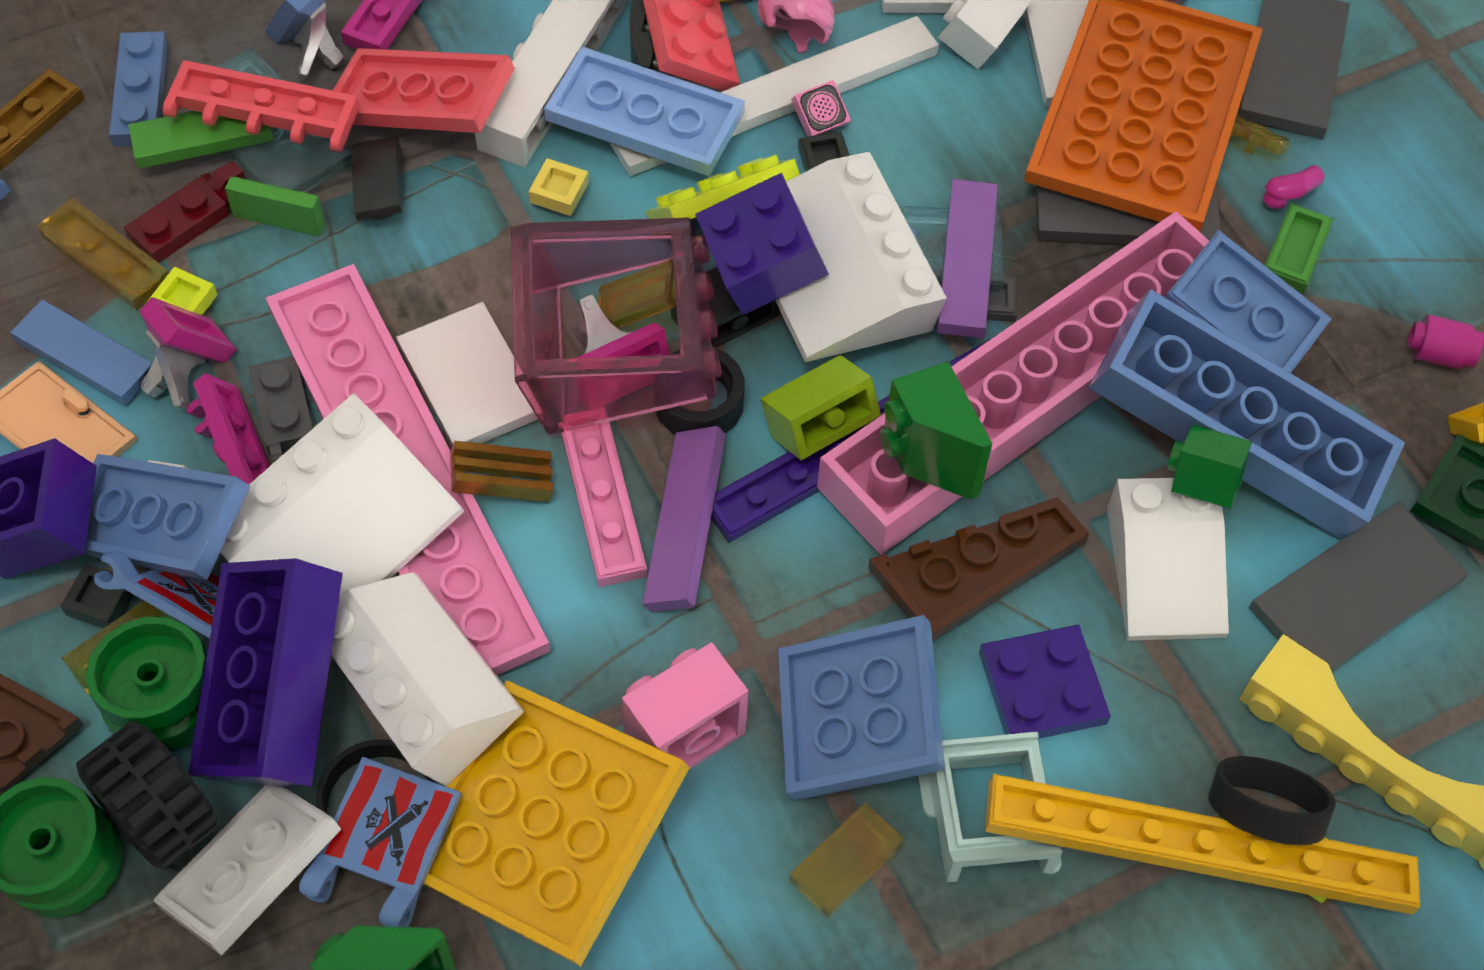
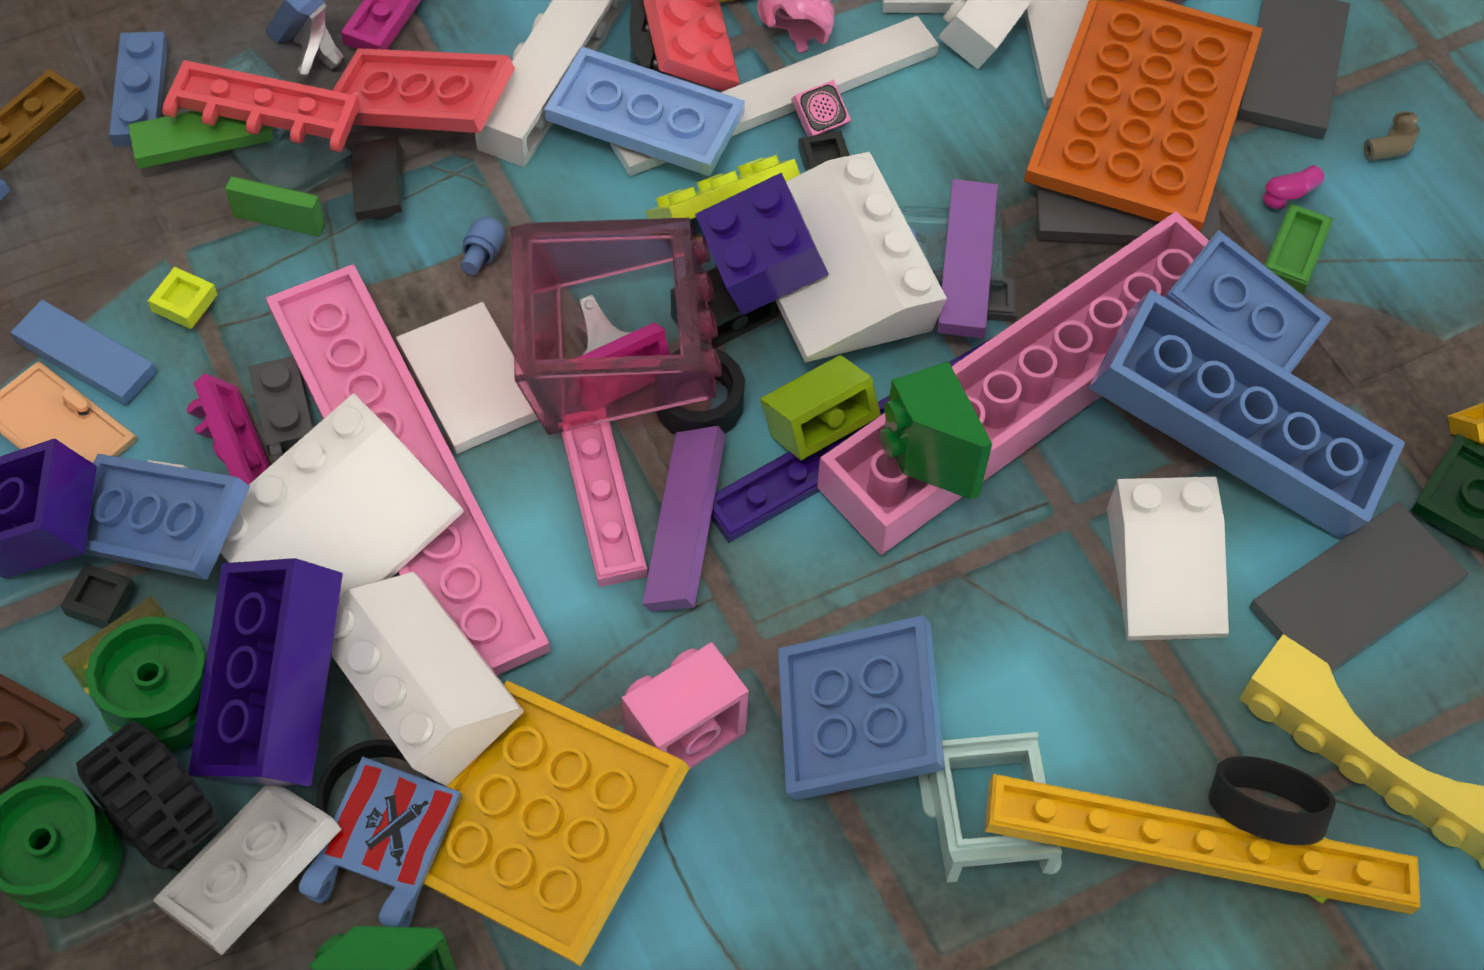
clear yellow plate [37,198,169,310] -> none
medium blue flag [94,551,220,638] -> none
dark red hinge [124,161,246,264] -> none
dark pink piece [139,297,237,410] -> none
pearl gold tile [450,440,554,502] -> none
light yellow plate [528,158,589,216] -> none
clear yellow tile [597,259,683,328] -> none
clear yellow tile [789,802,904,918] -> none
reddish brown wing [868,497,1089,641] -> none
dark purple plate [979,624,1111,739] -> none
green brick [1167,425,1252,509] -> none
clear yellow piece [1231,115,1290,154] -> none
dark pink brick [1407,314,1484,370] -> none
none -> medium blue cylinder [461,217,505,275]
none -> dark tan arm [1364,111,1420,161]

